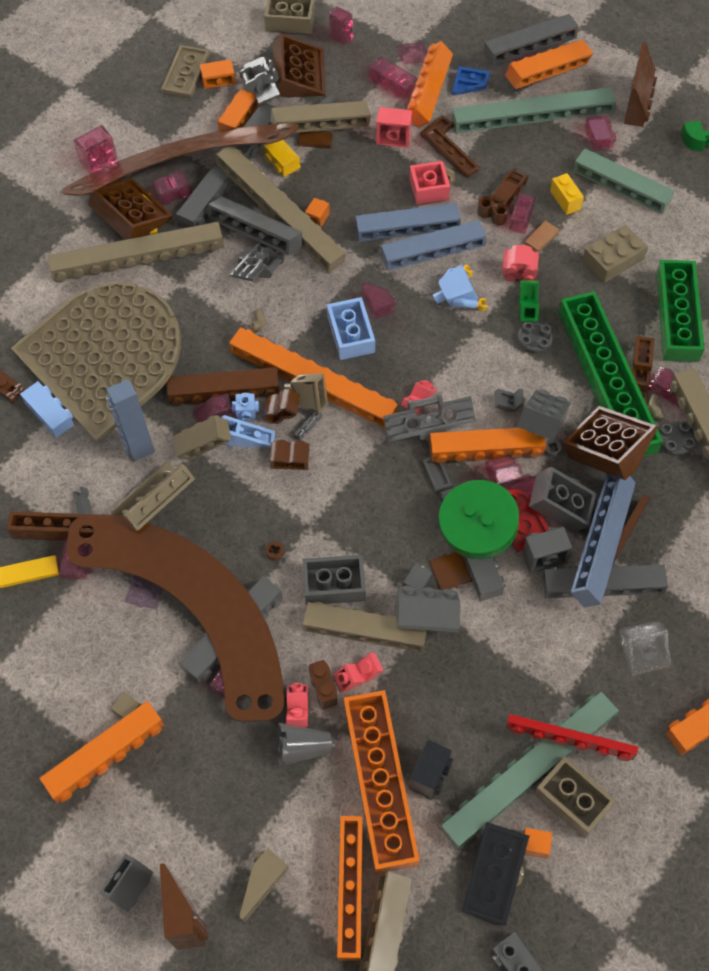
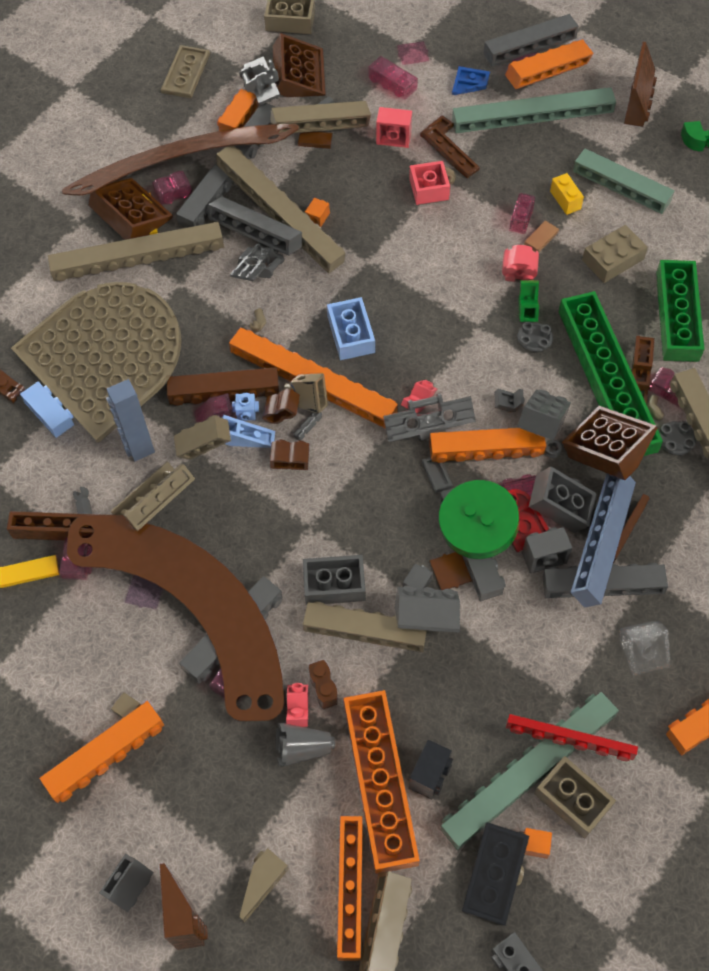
clear pink brick [73,125,118,174] -> none
orange brick [200,59,236,89] -> none
yellow brick [264,140,300,177] -> none
reddish brown bush [266,542,284,561] -> none
clear pink brick [329,6,354,45] -> none
coral slope [333,653,384,693] -> none
sand blue brick [356,203,461,242] -> none
clear pink slope [362,282,397,319] -> none
sand blue brick [381,220,487,271] -> none
orange brick [407,41,453,127] -> none
light blue torso [433,264,488,312] -> none
reddish brown piece [477,168,529,225] -> none
clear pink brick [485,456,522,484] -> none
clear pink brick [585,114,616,151] -> none

